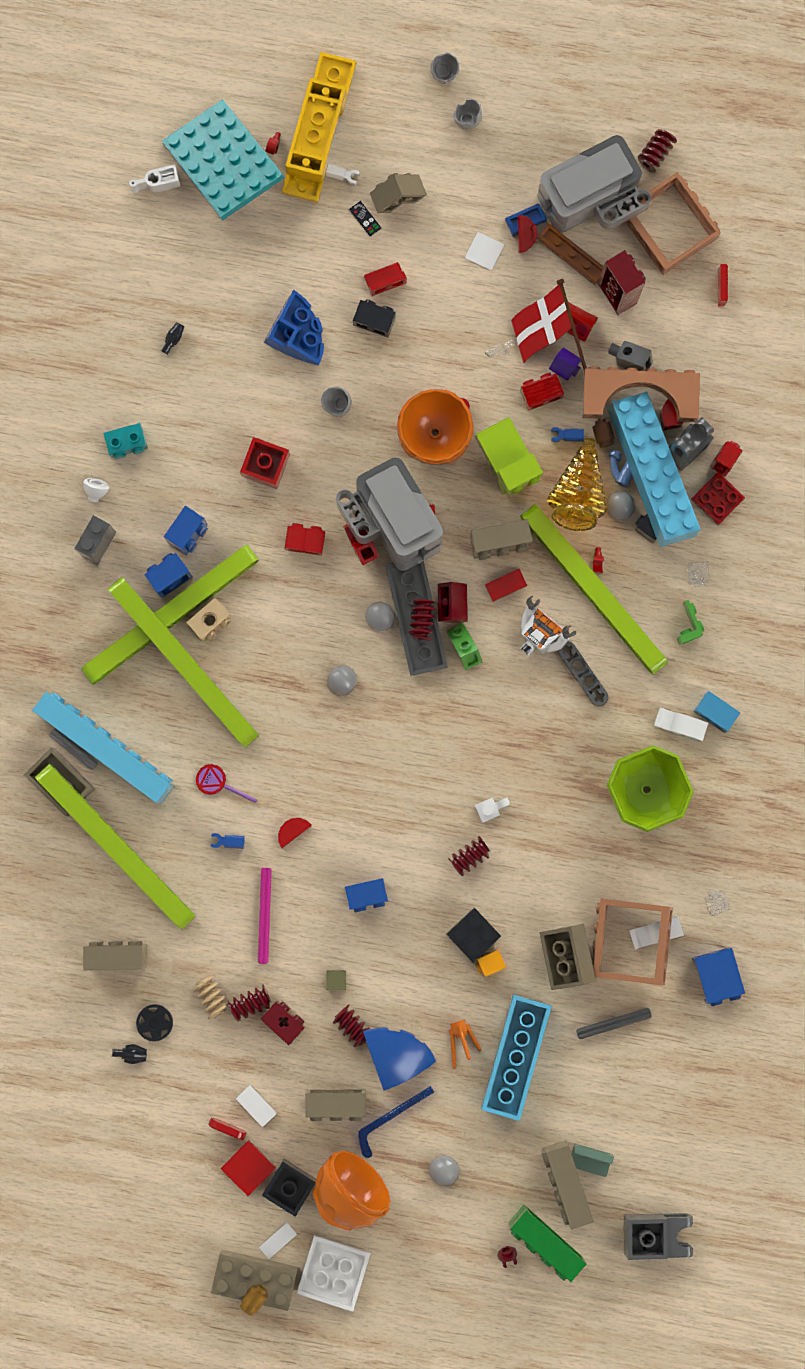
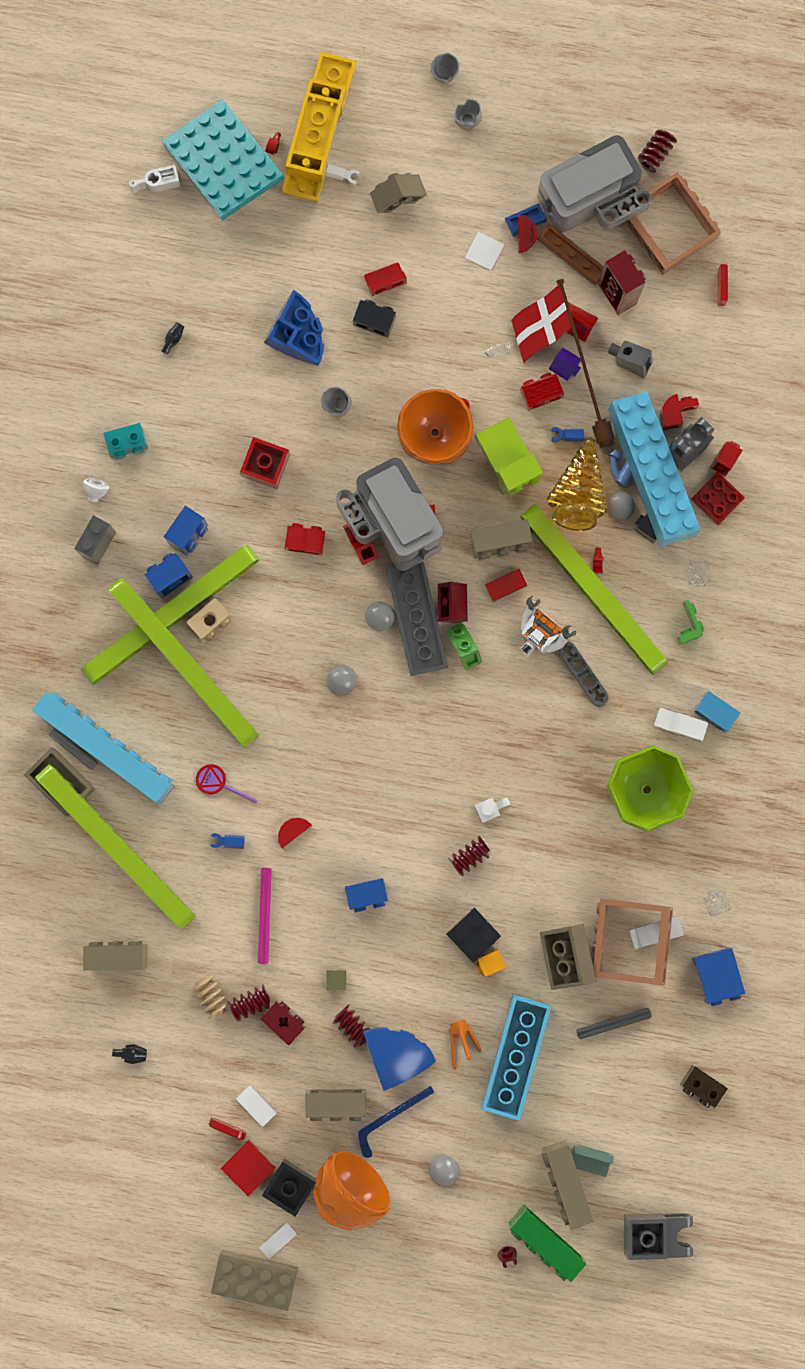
black wheel [136,1004,173,1041] -> none
pearl gold brick [240,1284,268,1316] -> none
white plate [296,1235,371,1312] -> none
black sticker [349,201,381,236] -> none
dark red piece [408,599,437,641] -> none
nougat arch [582,366,700,423] -> none
none -> dark brown brick [680,1065,728,1108]

